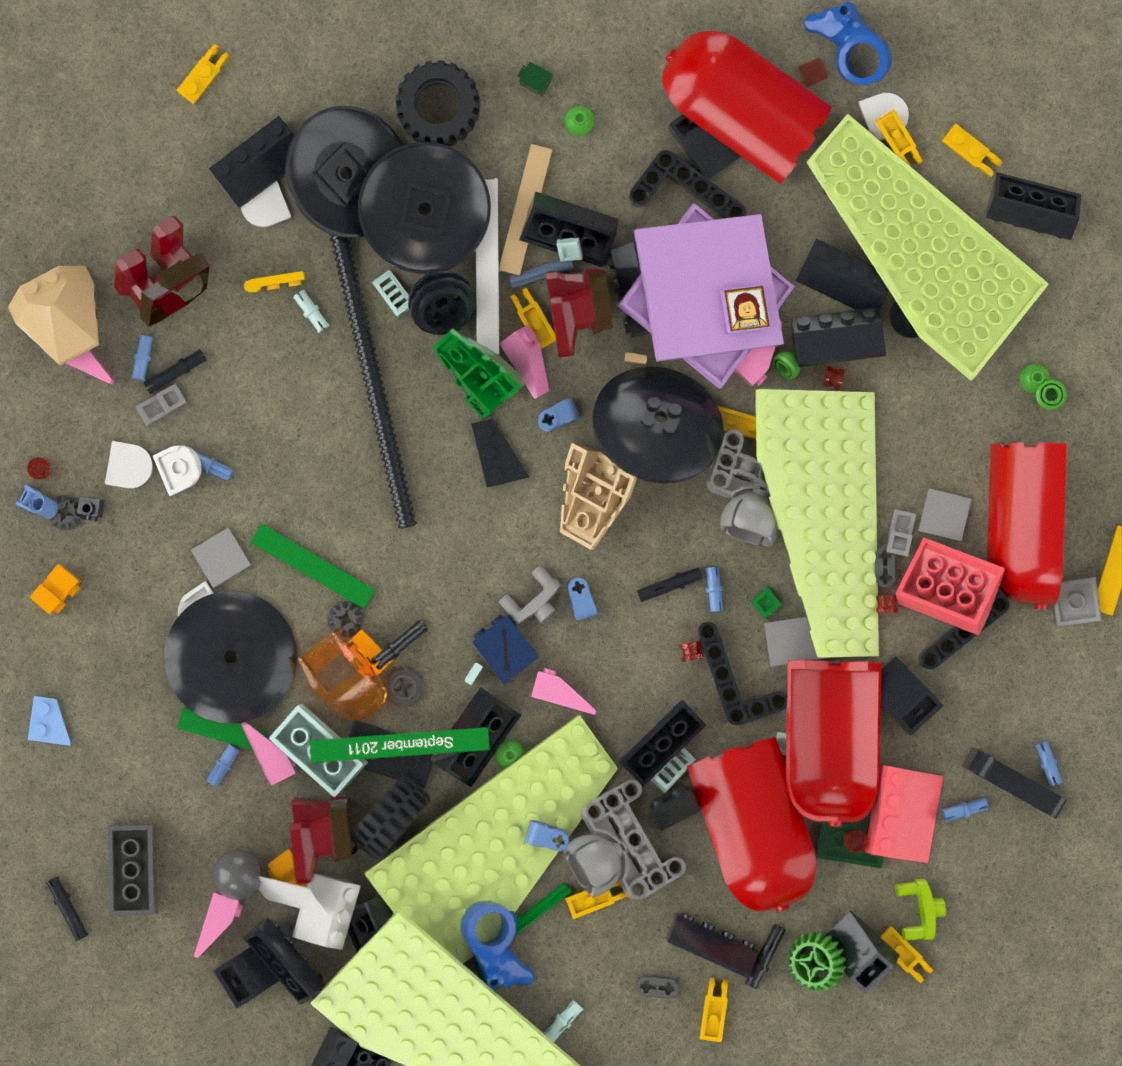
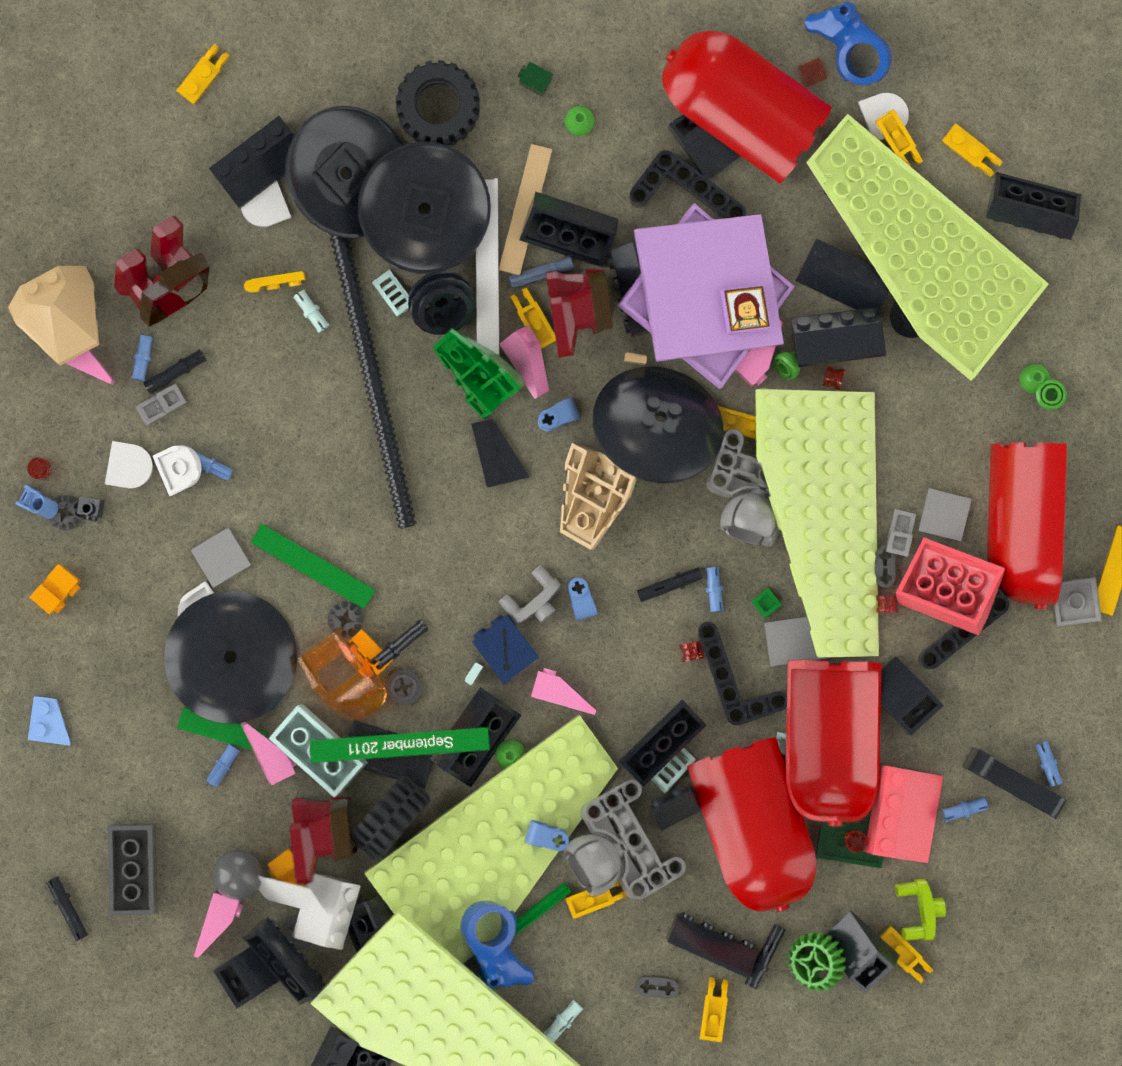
light aqua tile [557,237,583,262] -> none

